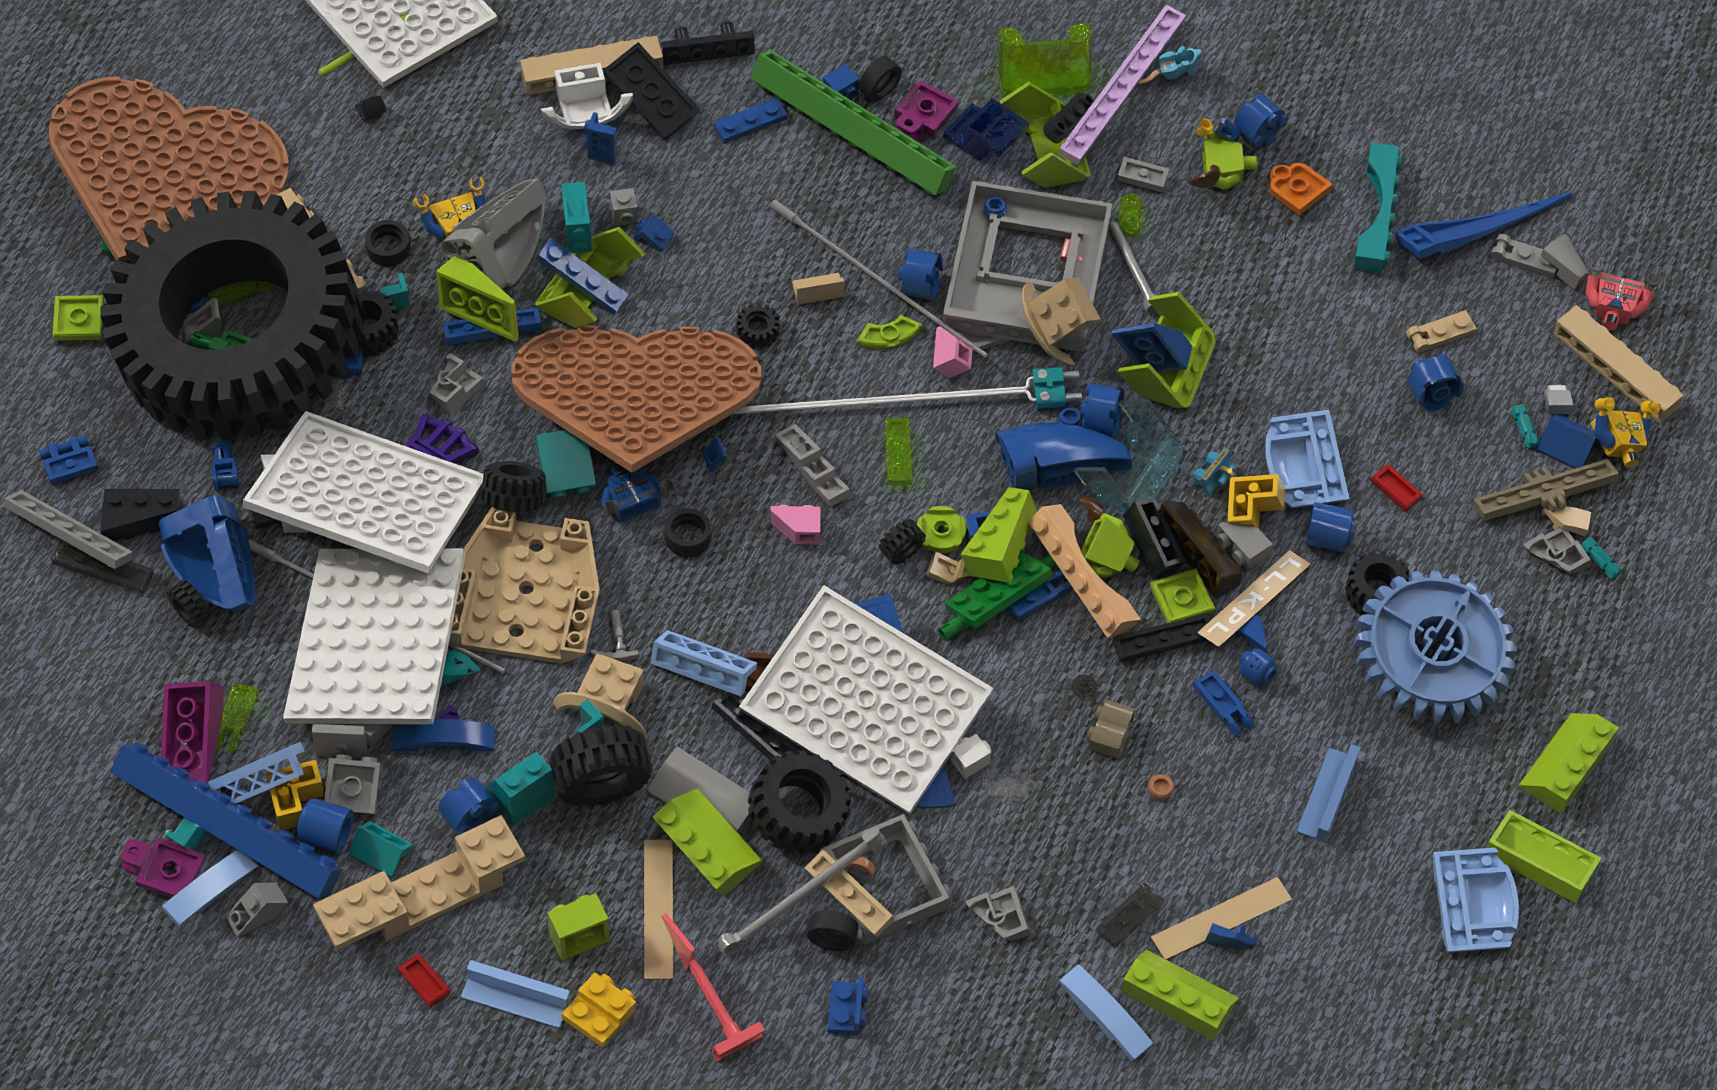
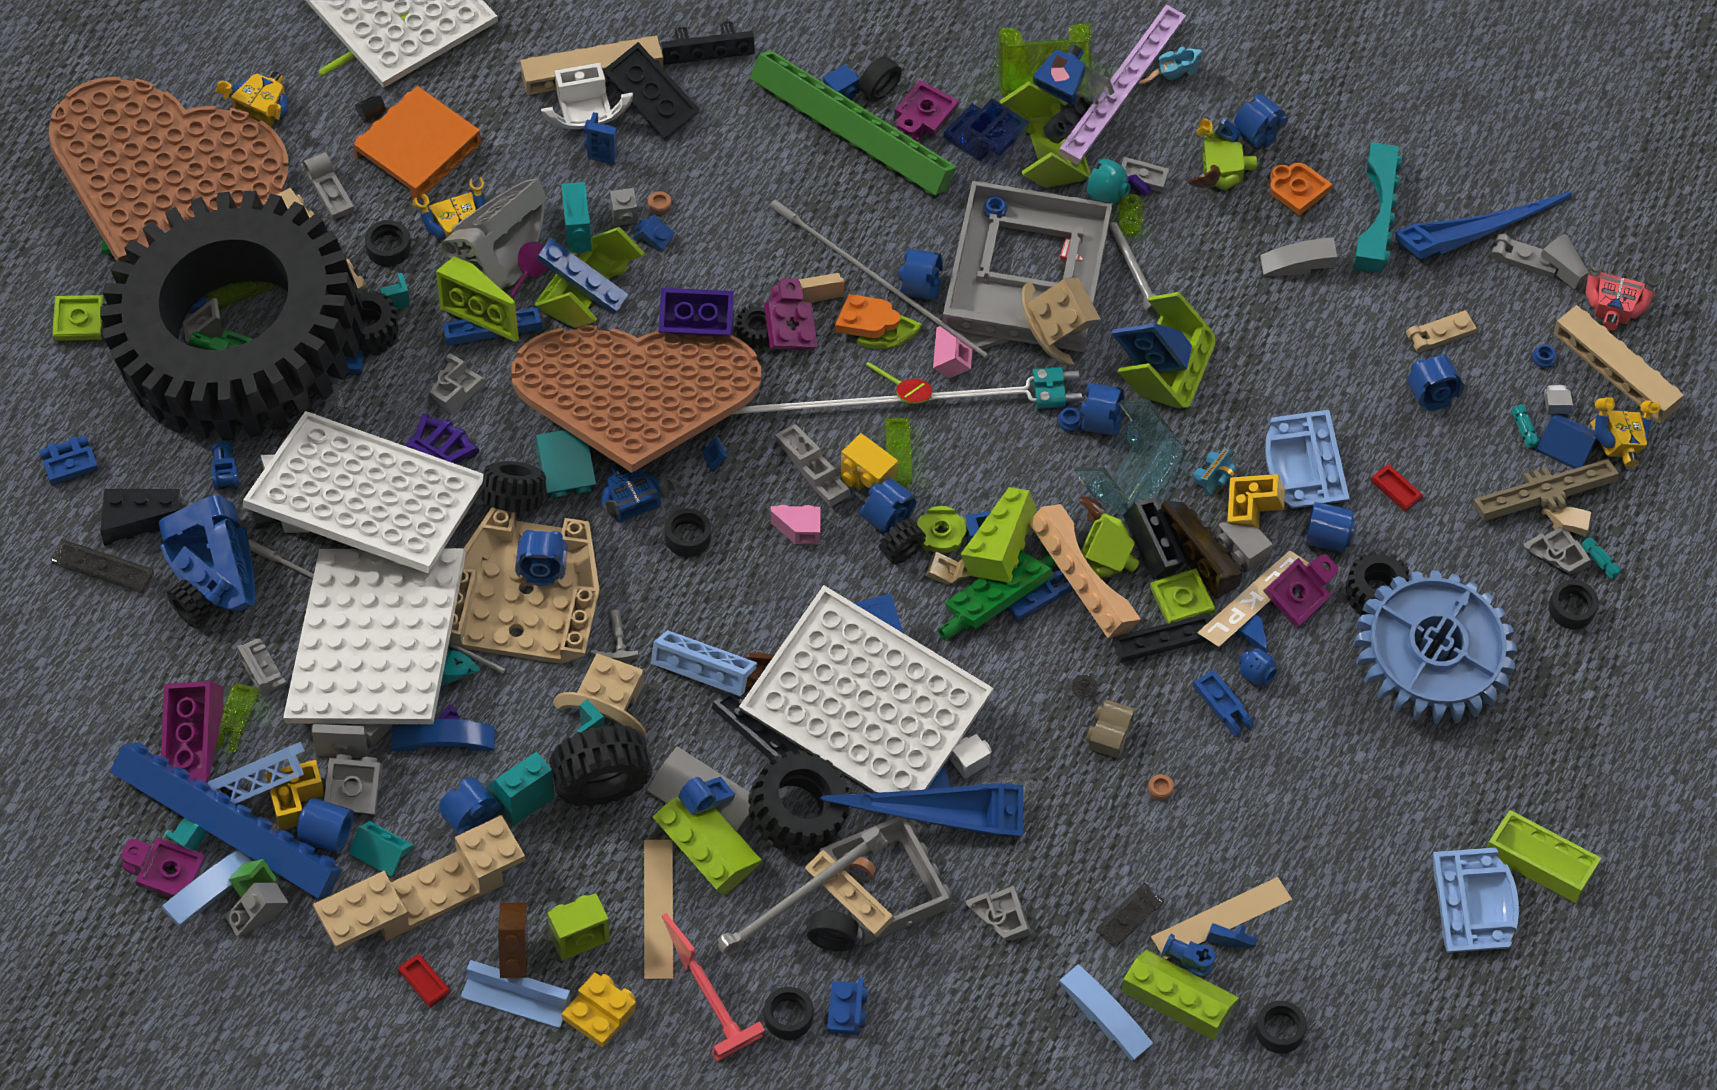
light grey plate [3,490,133,569] -> none
blue plate [714,97,787,144] -> none
blue panel [995,423,1132,490] -> none
medium blue panel [1297,744,1361,843] -> none
lime slope [1518,713,1619,814] -> none
none -> blue plate [170,546,232,605]
none -> yellow torso [216,71,288,127]
none -> bright green panel [229,859,276,898]
none -> light grey hinge [237,639,287,697]
none -> light grey plate [303,152,355,220]
none -> orange panel [353,86,481,201]
none -> reddish brown brick [498,902,528,978]
none -> magenta piece [509,241,548,299]
none -> blue brick [515,530,568,586]
none -> nougat tile [648,191,672,215]
none -> dark purple slope [658,288,734,337]
none -> blue plate [678,776,735,815]
none -> black tyre [763,986,814,1040]
none -> magenta plate [764,278,818,350]
none -> blue plate [819,783,1023,837]
none -> orange plate [835,294,900,338]
none -> yellow brick [841,433,898,491]
none -> blue brick [859,478,917,534]
none -> red piece [866,362,933,404]
none -> blue torso [1033,45,1086,105]
none -> clear slope [1078,65,1114,105]
none -> teal cylinder [1086,158,1130,206]
none -> dark purple tile [1128,174,1151,195]
none -> blue connector [1162,934,1215,977]
none -> black tyre [1255,1000,1307,1054]
none -> light grey slope [1260,237,1337,277]
none -> magenta plate [1263,554,1338,628]
none -> blue plate [1532,344,1557,368]
none -> black tyre [1548,579,1599,629]

